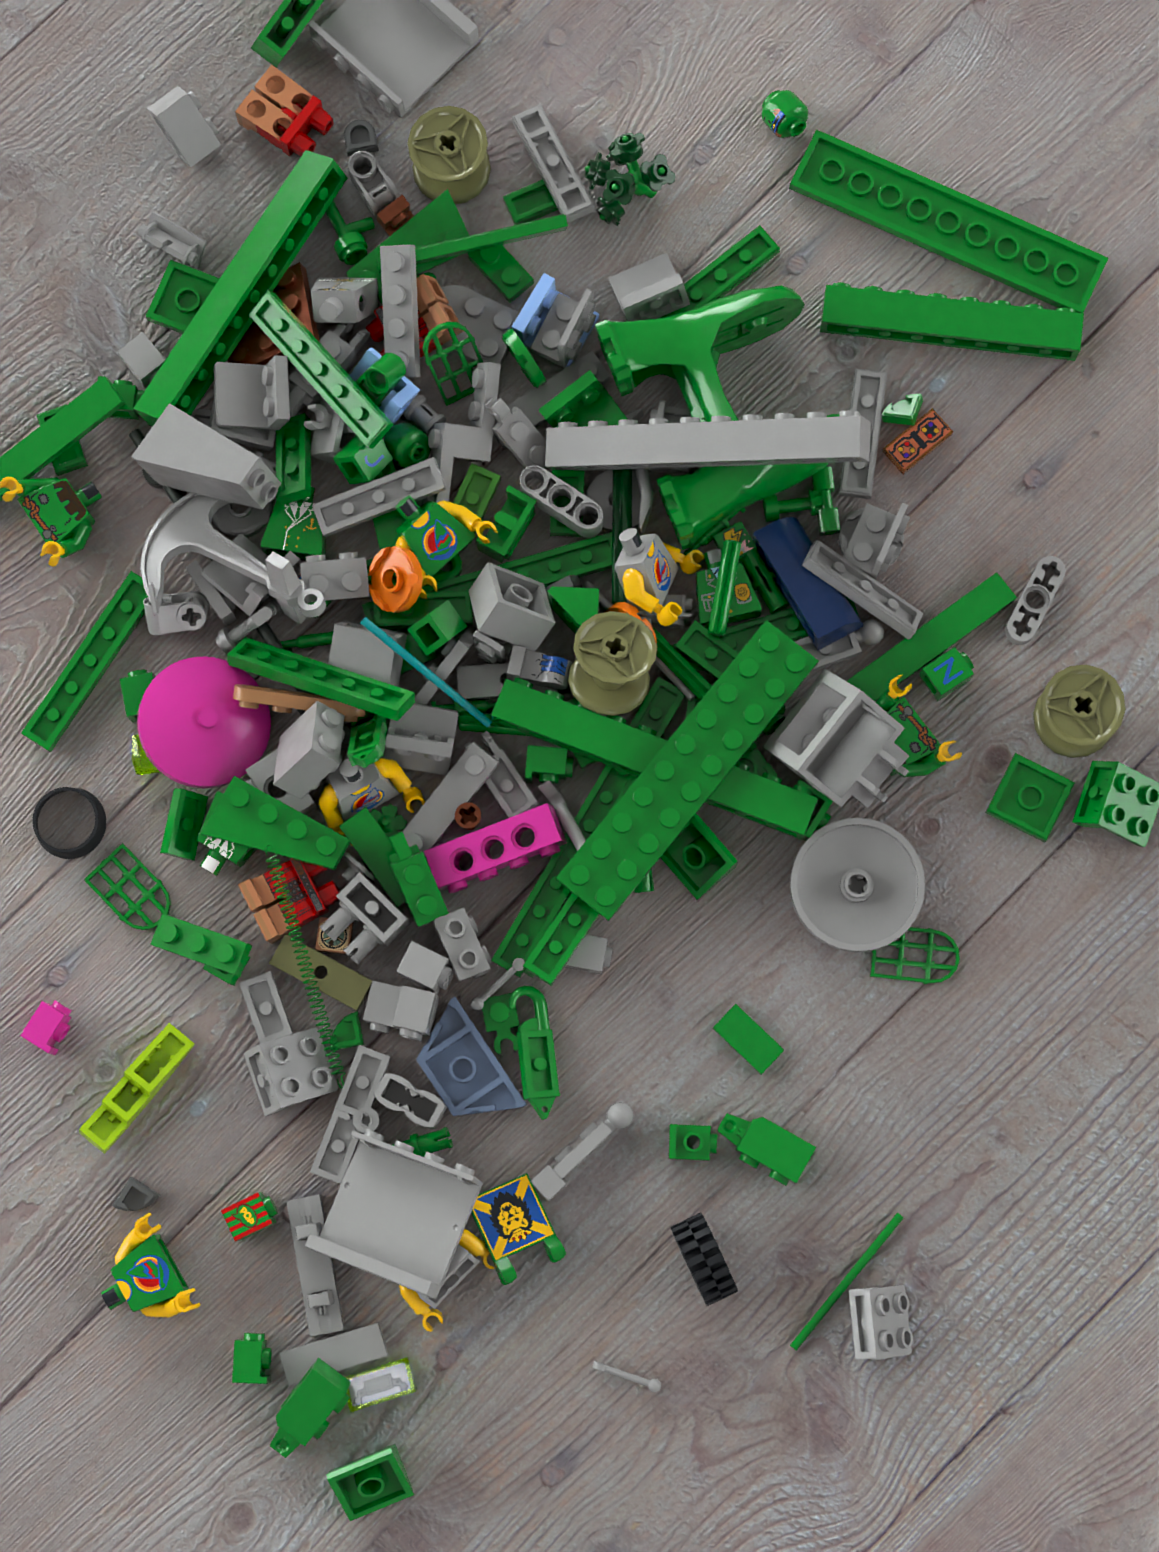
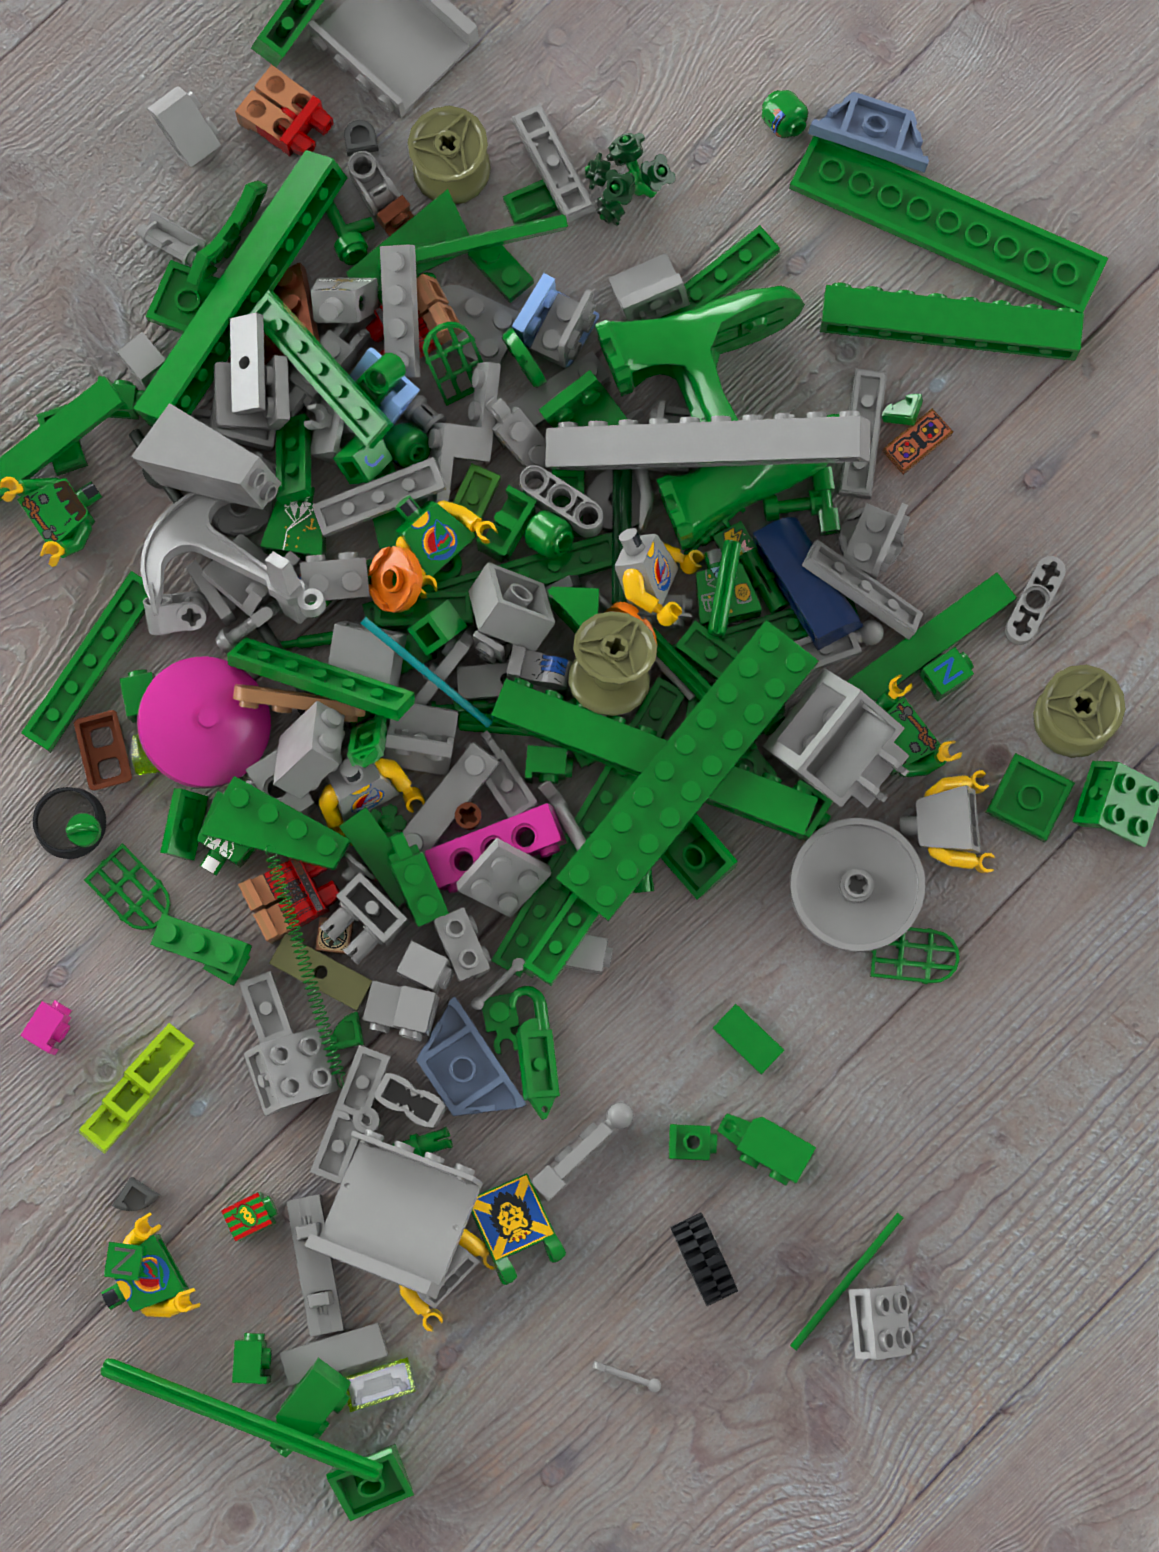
none -> green tile [65,813,101,847]
none -> copper piece [74,710,132,791]
none -> green axle [101,1358,383,1482]
none -> green tile [104,1242,145,1281]
none -> green tile [186,180,268,286]
none -> tile [230,312,265,416]
none -> light grey plate [456,838,551,918]
none -> green head [524,510,574,559]
none -> sand blue wing [808,92,929,173]
none -> light grey torso [900,770,995,873]

